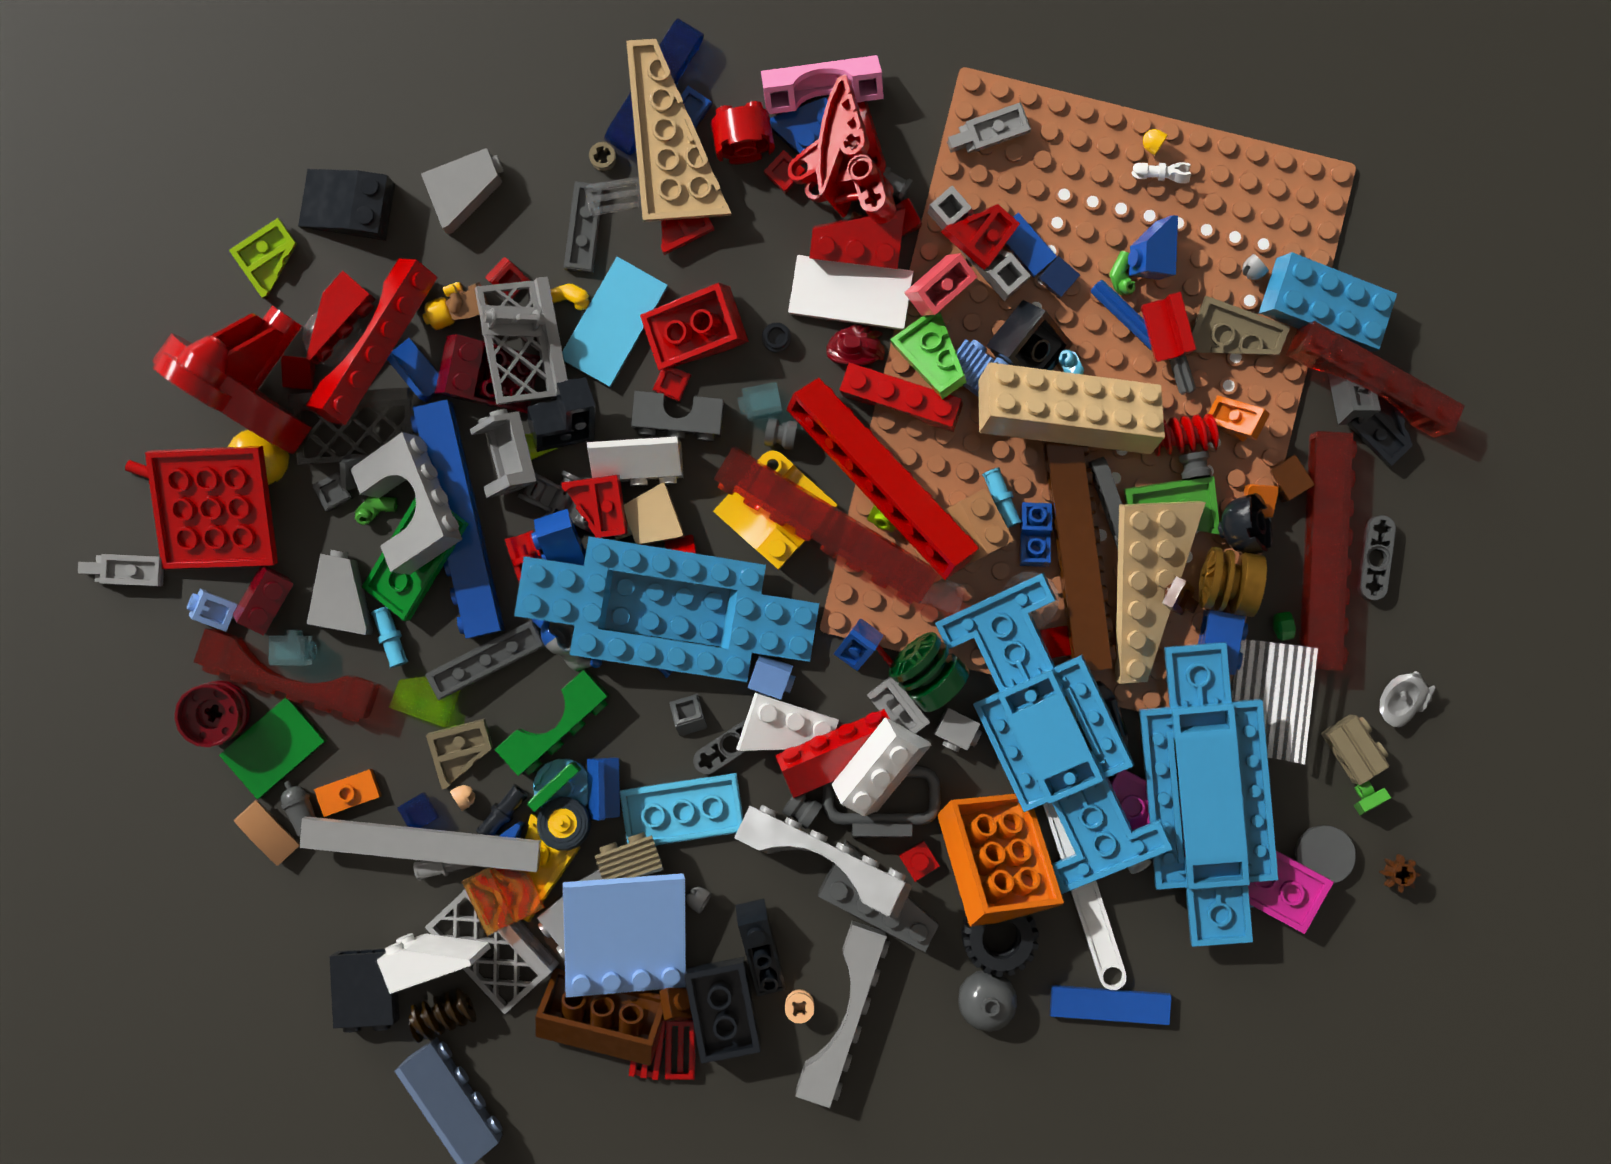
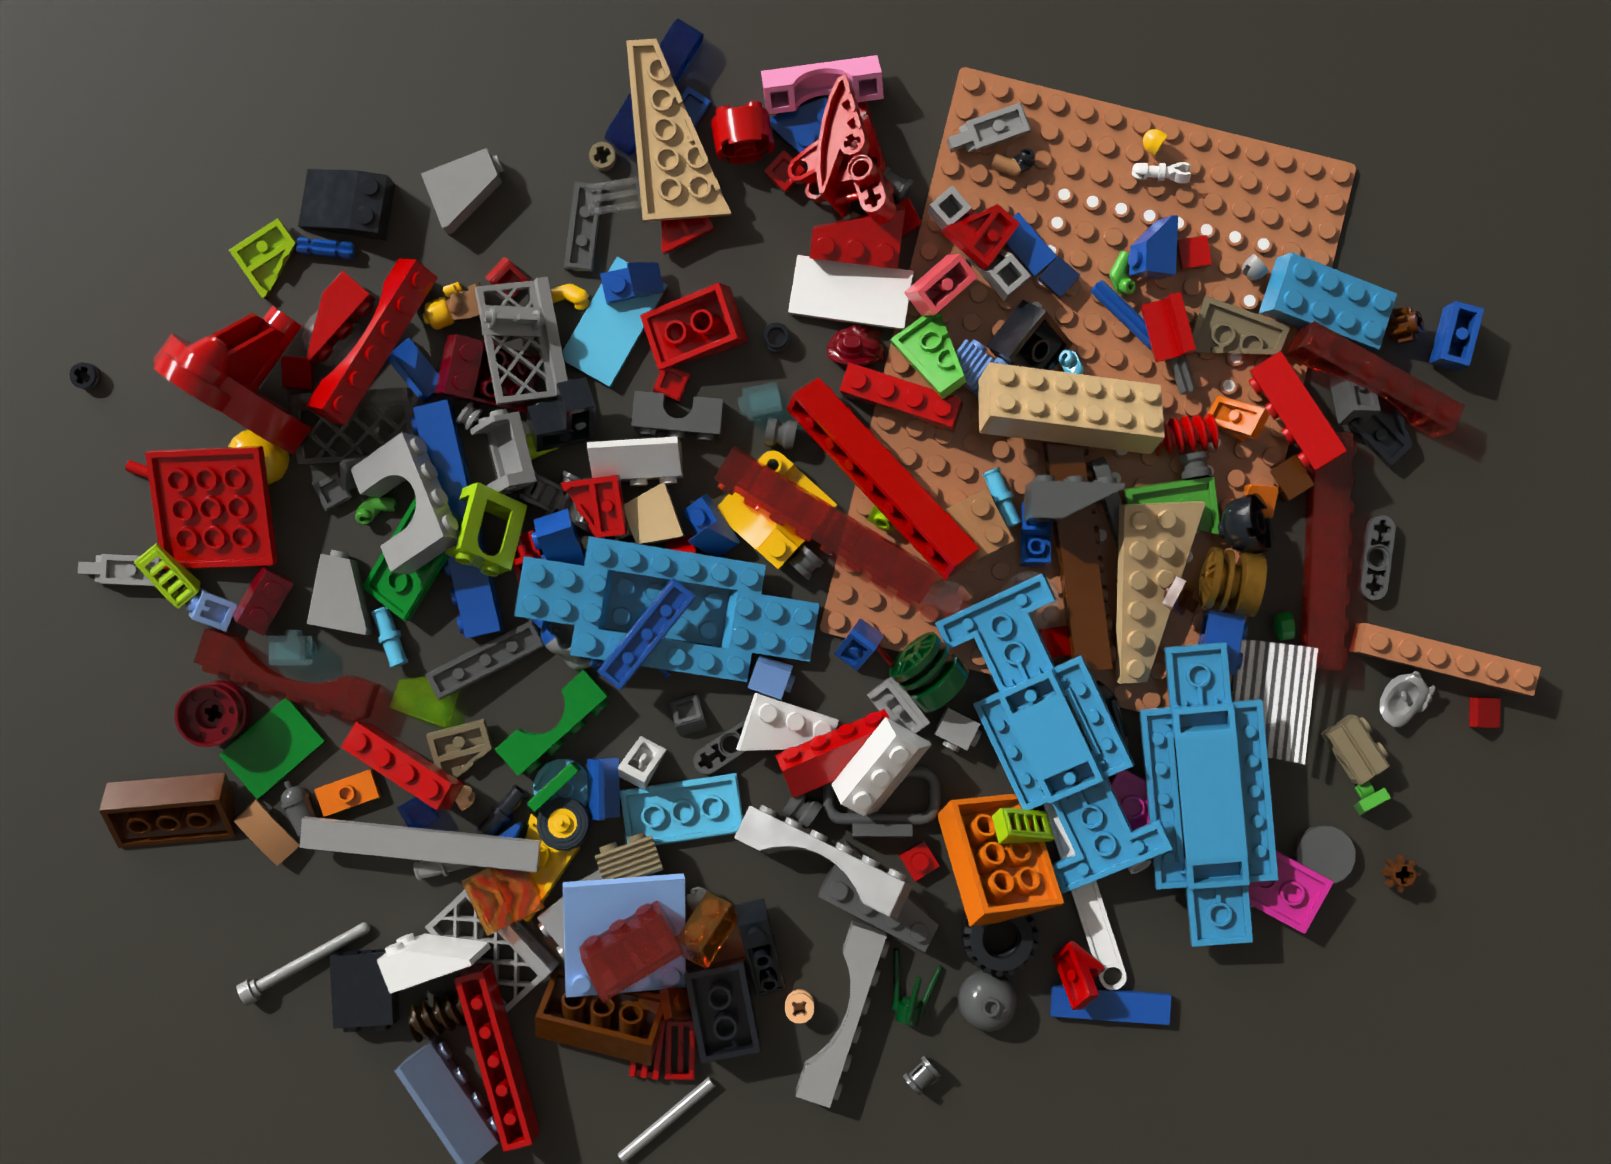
none -> black bush [69,362,101,390]
none -> reddish brown slope [99,772,237,848]
none -> lime slope [134,543,201,609]
none -> light grey piece [236,922,370,1006]
none -> blue axle [296,237,355,260]
none -> red brick [341,722,465,810]
none -> lime panel [445,482,527,577]
none -> red brick [454,962,540,1152]
none -> light grey bush [455,401,483,431]
none -> clear red slope [579,900,683,1002]
none -> blue tile [597,577,696,691]
none -> blue slope [600,262,665,304]
none -> white slope [618,736,667,790]
none -> light grey bar [618,1077,716,1163]
none -> clear orange brick [675,892,737,969]
none -> blue slope [682,494,740,557]
none -> dark grey wheel [787,544,824,581]
none -> dark green plant [892,948,943,1026]
none -> dark grey bush [903,1055,942,1096]
none -> arm [991,148,1036,176]
none -> lime slope [992,808,1054,844]
none -> dark grey slope [1024,475,1125,522]
none -> red slope [1053,941,1105,1010]
none -> red tile [1177,235,1212,271]
none -> red brick [1248,351,1347,473]
none -> nougat arch [1349,623,1541,696]
none -> reddish brown gear [1387,306,1424,344]
none -> blue brick [1429,301,1484,371]
none -> red slope [1469,697,1501,728]

